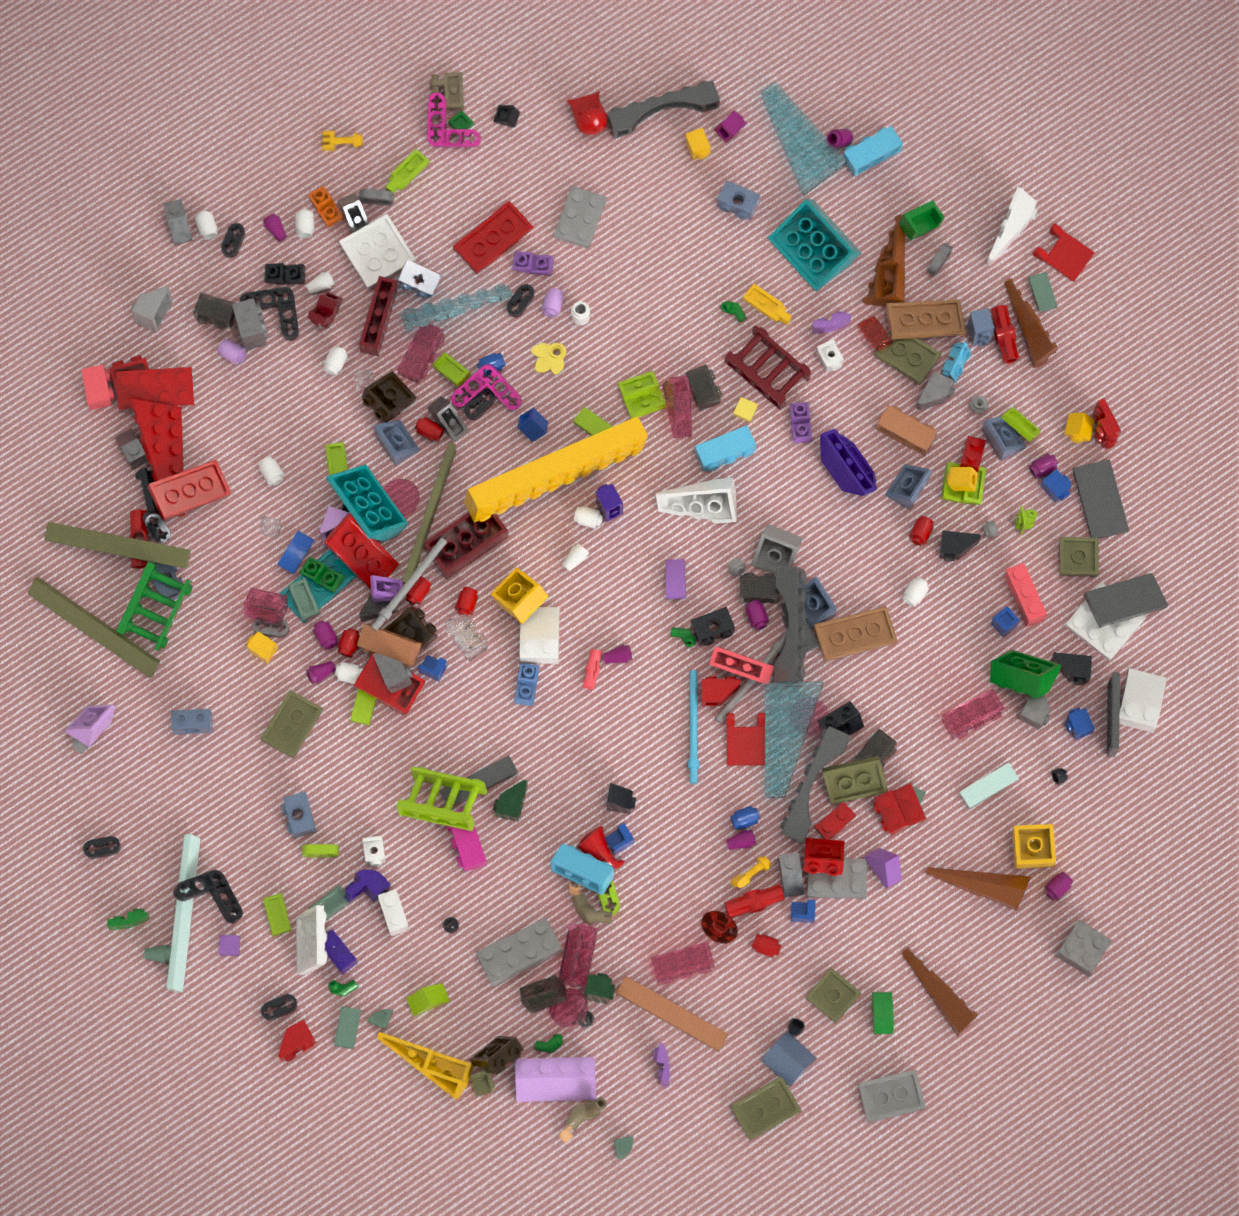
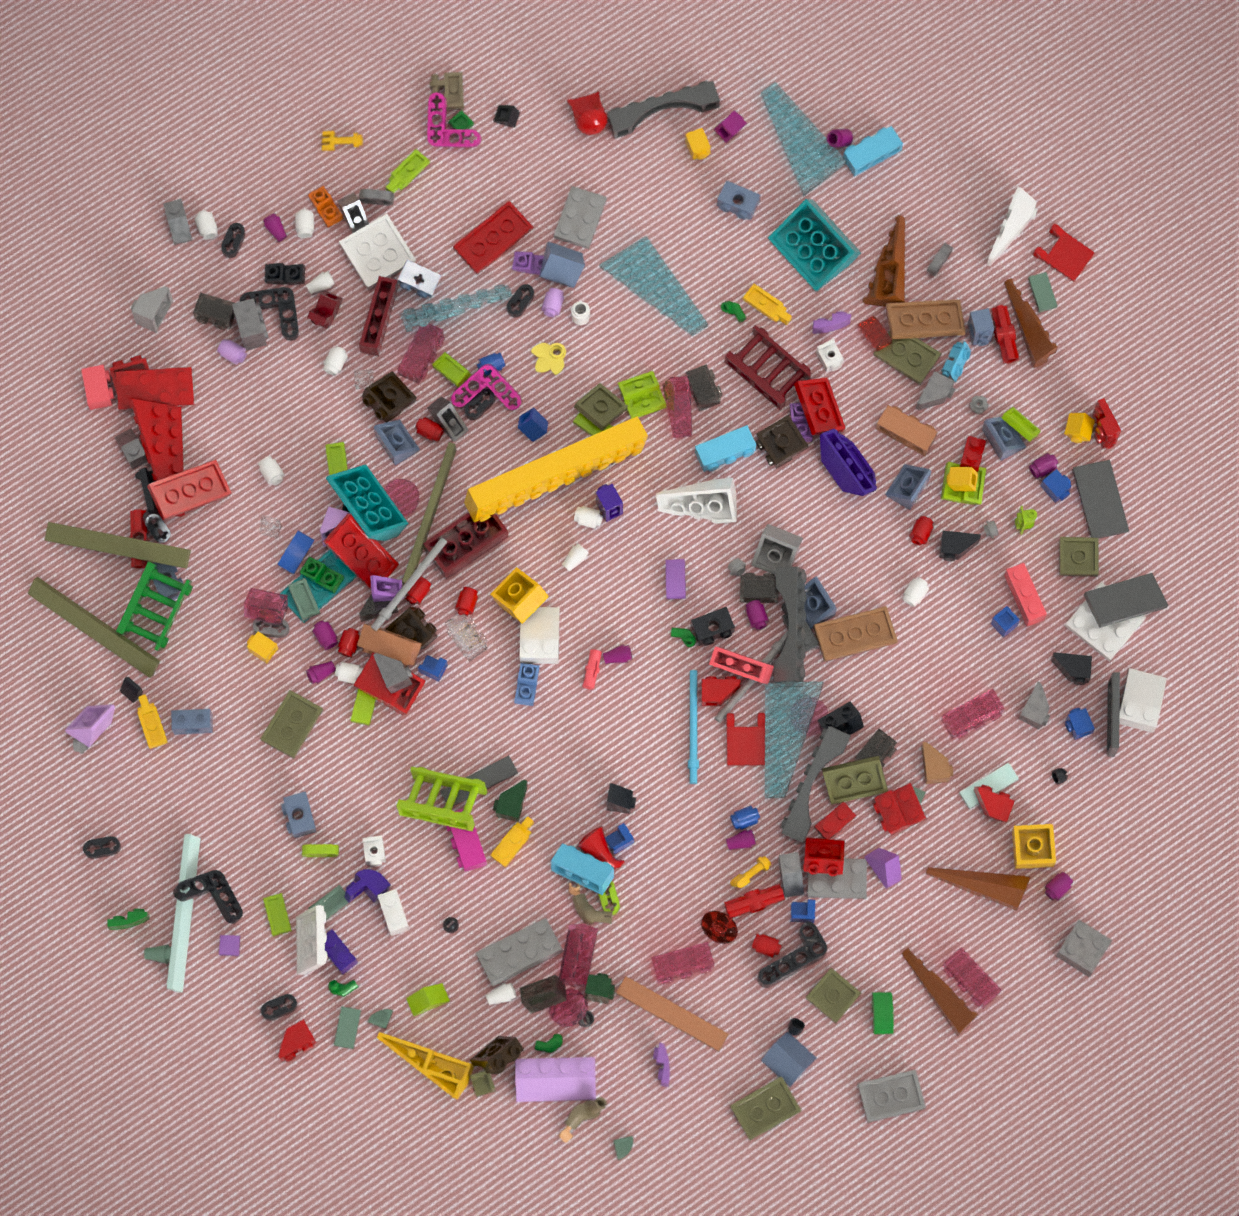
light yellow tile [733,397,758,422] -> none
green panel [898,200,945,241] -> none
green slope [990,650,1061,698] -> none
none -> black slope [120,676,143,703]
none -> yellow hinge [137,694,168,749]
none -> white cone [486,983,517,1006]
none -> yellow hinge [490,816,534,868]
none -> sand blue slope [539,241,585,288]
none -> olive plate [574,383,628,431]
none -> clear light blue wing [599,236,708,336]
none -> dark brown plate [755,415,809,469]
none -> black beam [758,922,827,988]
none -> red plate [794,378,846,435]
none -> medium nougat slope [921,742,953,784]
none -> clear pink brick [943,947,1002,1009]
none -> red slope [974,784,1015,823]

